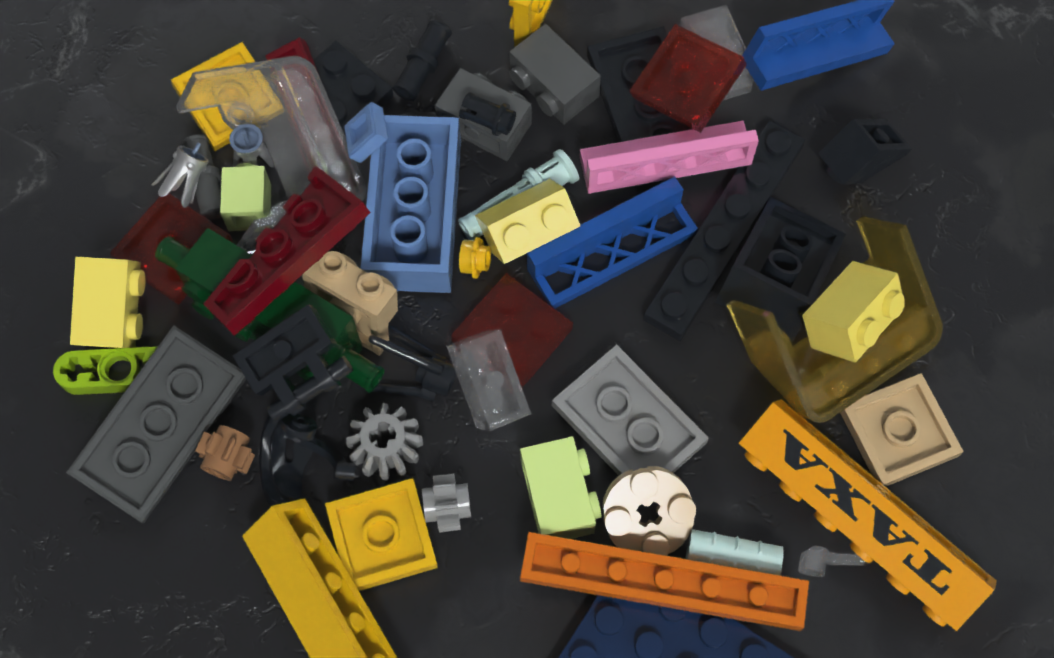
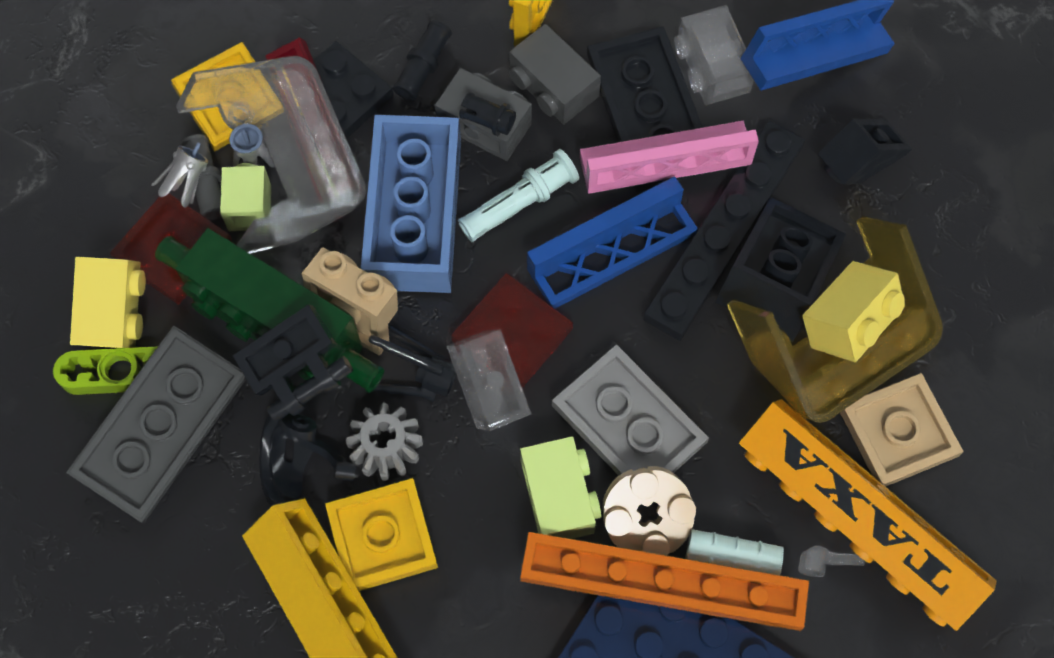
medium nougat gear [195,425,255,481] -> none
dark red wing [204,166,370,336] -> none
medium blue tile [344,102,388,163] -> none
light grey gear [422,473,471,532] -> none
yellow plate [459,237,491,279] -> none
light yellow brick [475,179,580,264] -> none
clear red plate [630,24,747,133] -> none

